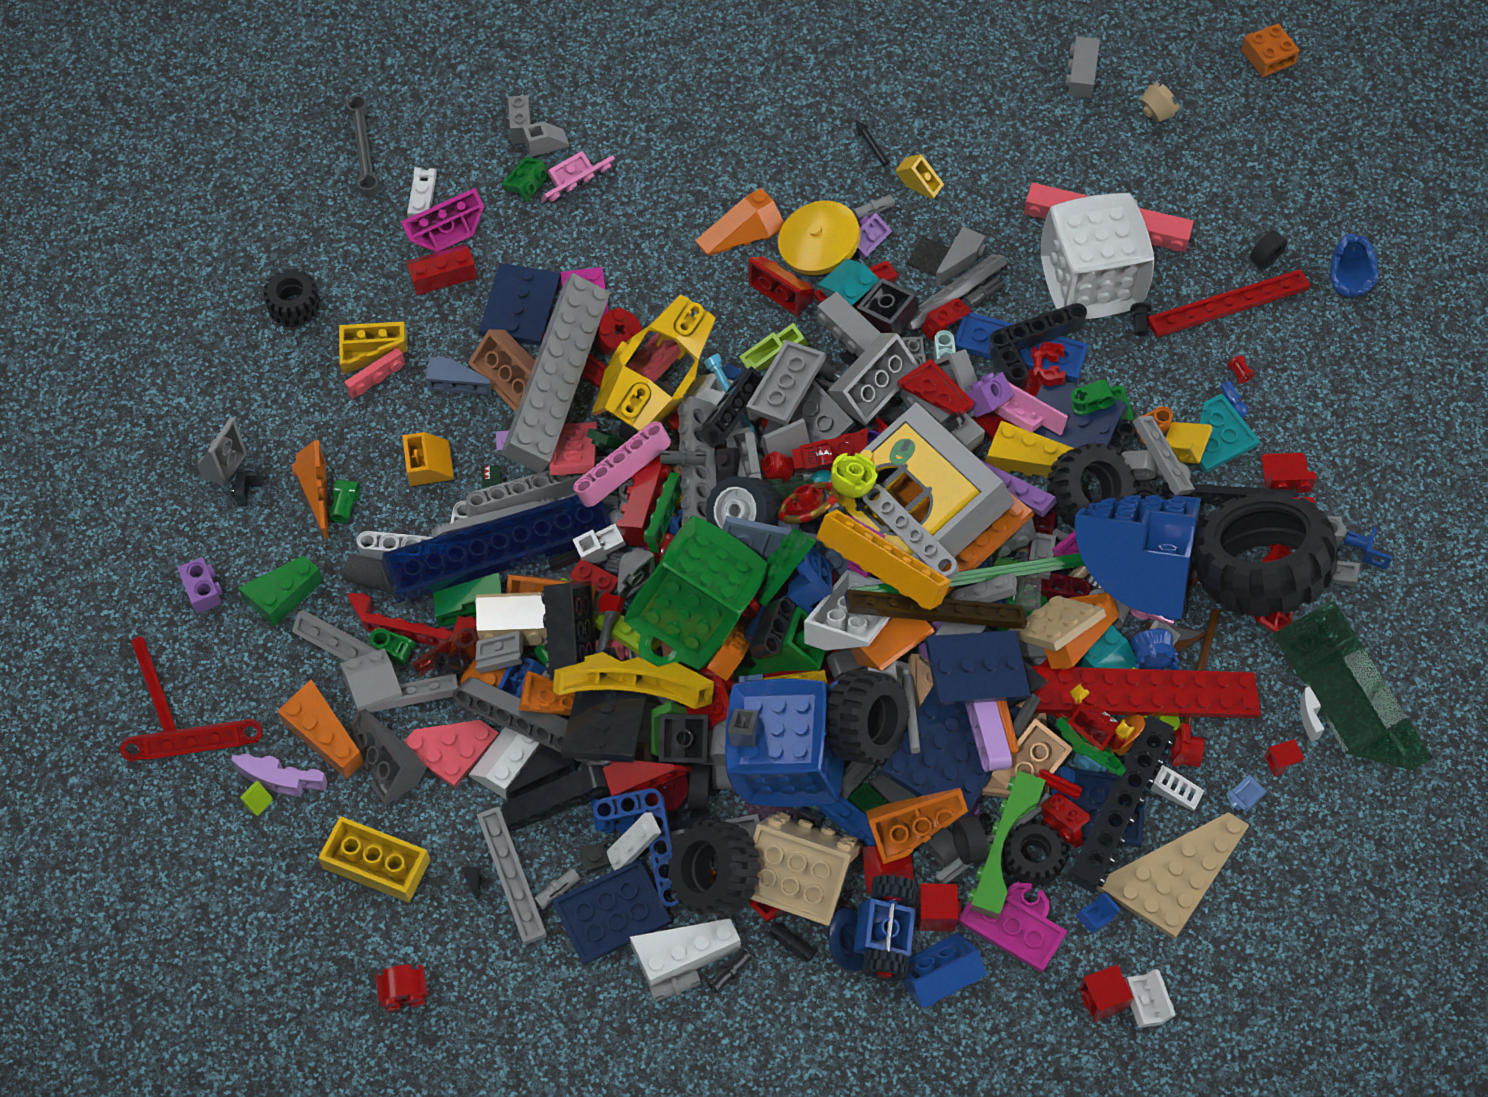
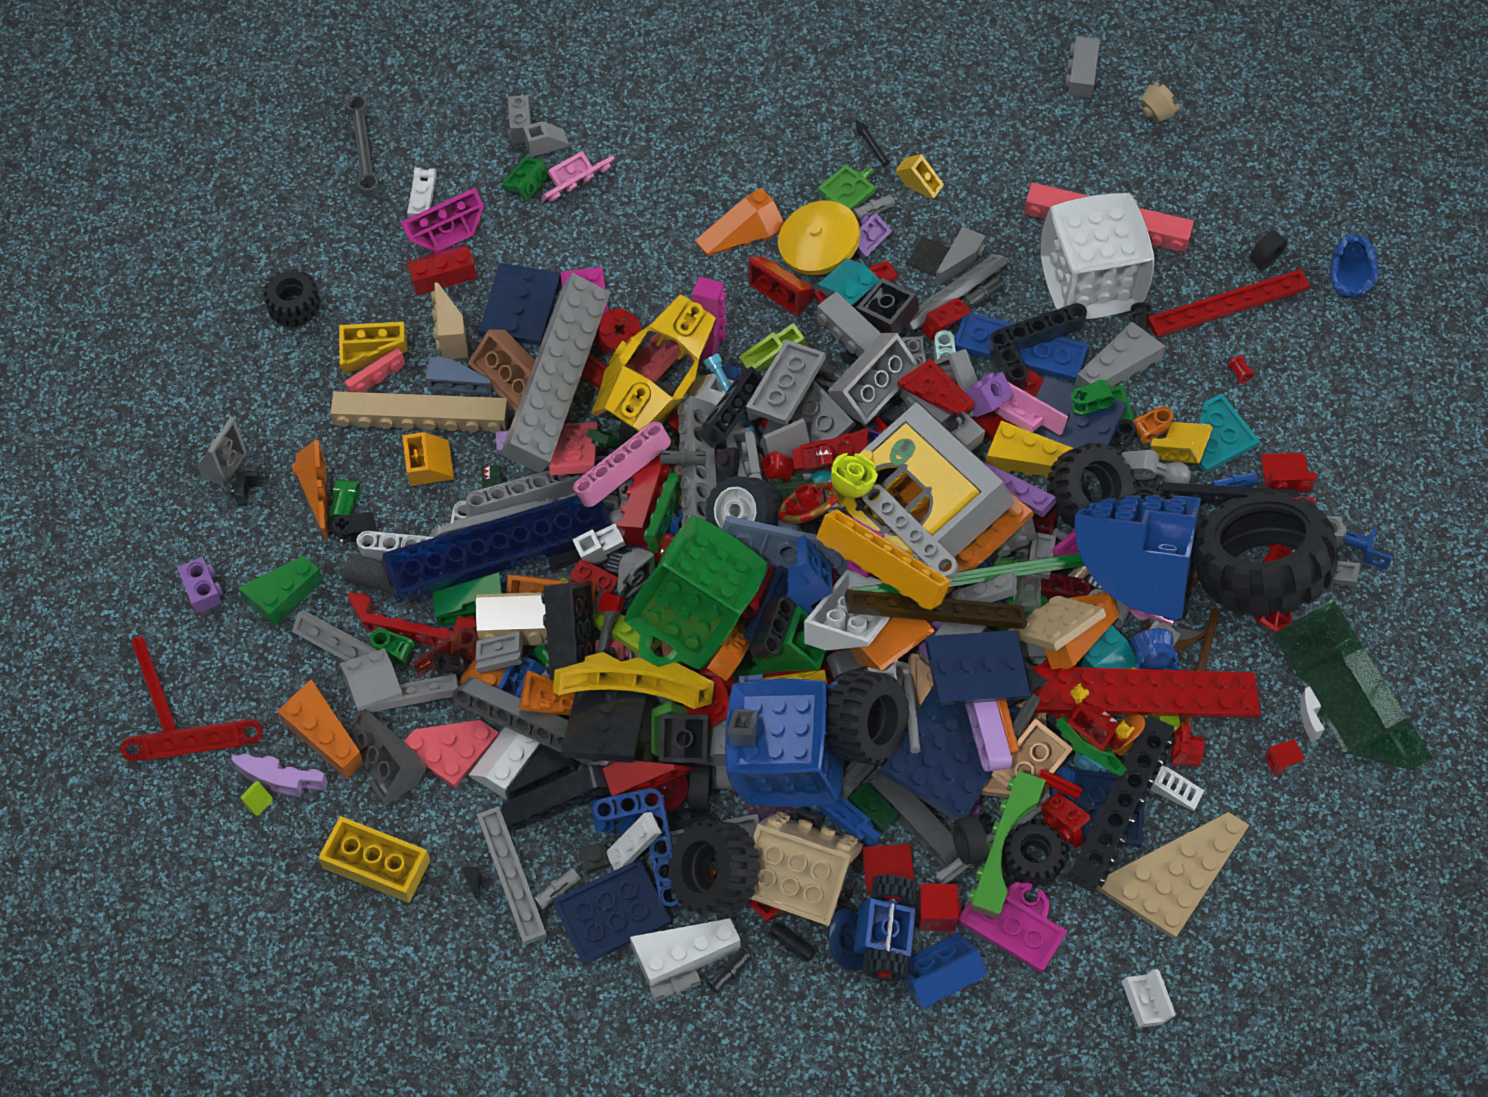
red brick [374,964,428,1012] -> none
green wing [758,528,816,606] -> none
orange wedge [866,788,968,864] -> none
red helmet [1031,342,1066,386] -> none
blue bracket [1076,892,1120,934] -> none
red head [1079,964,1134,1023] -> none
light grey plate [1133,415,1195,496] -> none
blue axle [1220,381,1248,418] -> none
medium blue bracket [1227,774,1267,812] -> none
orange brick [1241,23,1300,77] -> none
none -> tan brick [330,391,509,433]
none -> black piece [332,512,376,543]
none -> tan slope [431,283,468,359]
none -> dark pink wedge [687,277,727,364]
none -> bright green plate [818,165,876,211]
none -> light grey wedge [1075,322,1166,387]
none -> blue pin [1211,471,1258,487]

